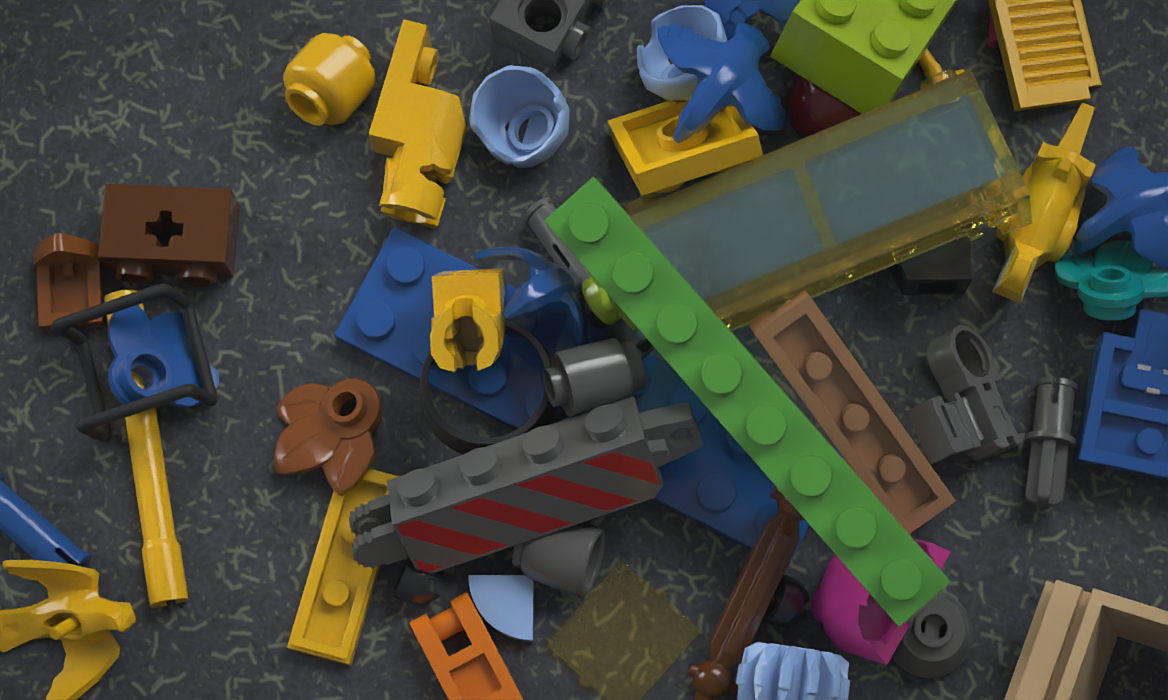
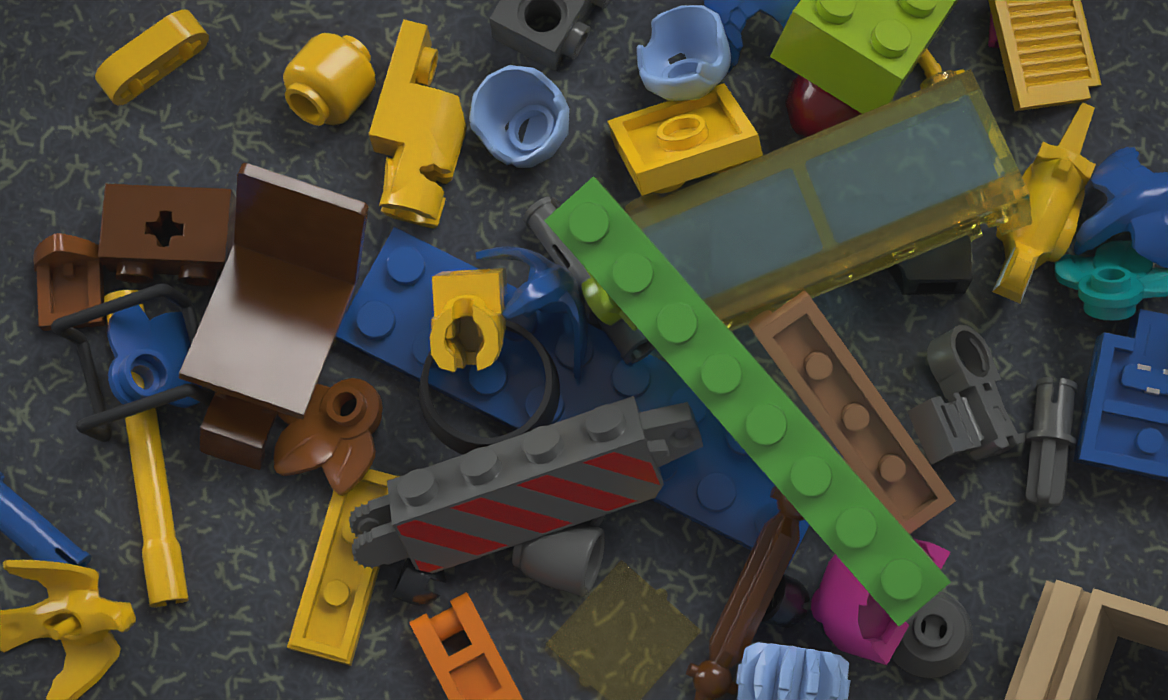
light blue tile [468,575,534,643] -> none
dark grey brick [543,337,646,417] -> none
blue animal [657,22,787,143] -> none
none -> yellow beam [95,10,209,105]
none -> reddish brown piece [179,163,369,470]

